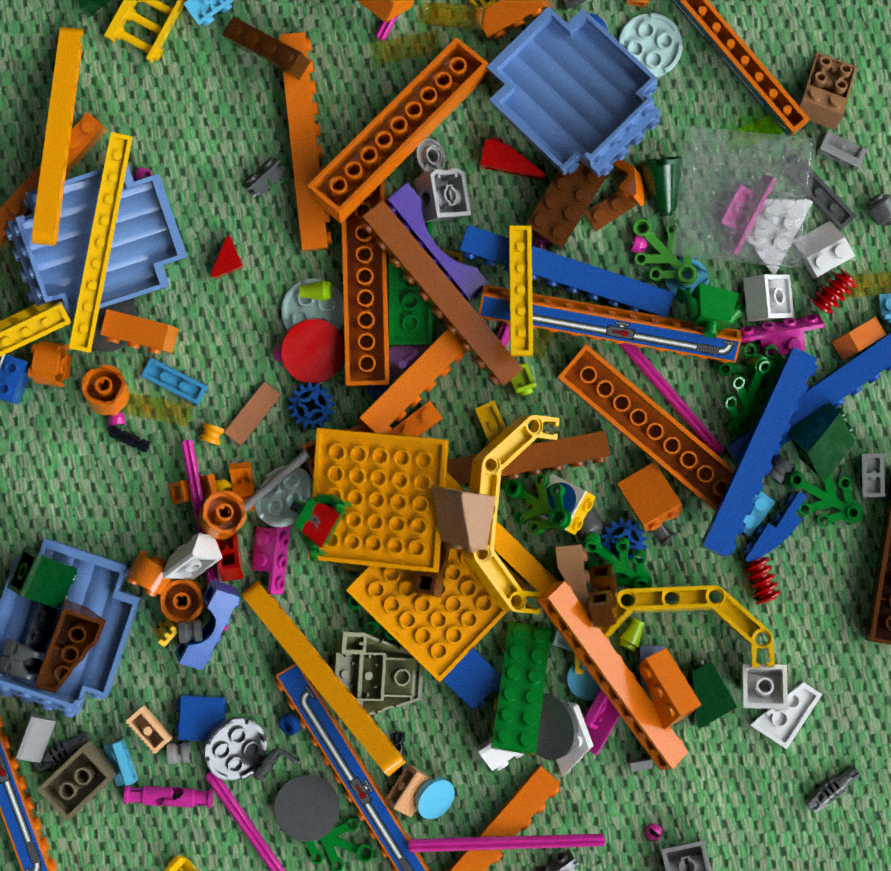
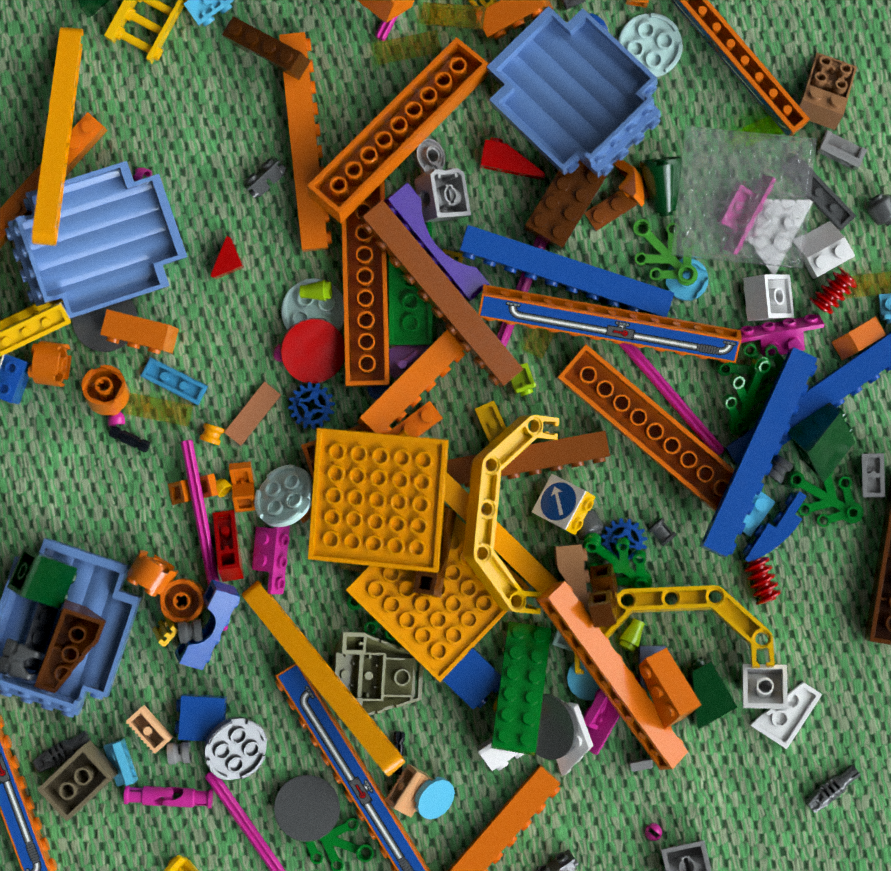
light grey slope [15,711,56,763] -> none
yellow plate [69,132,133,353] -> none
white slope [162,533,223,580] -> none
orange brick [198,491,247,540] -> none
light grey bar [244,449,311,511] -> none
dark grey piece [254,748,302,781] -> none
blue tile [279,713,300,736] -> none
torso [289,494,351,563] -> none
dark pink axle [408,834,605,852] -> none
medium nougat slope [432,486,495,553] -> none
green plant [504,473,572,536] -> none
yellow plate [509,226,533,356] -> none
orange brick [617,462,683,532] -> none
dark pink hinge [629,235,647,253] -> none
green torso [675,283,742,338] -> none

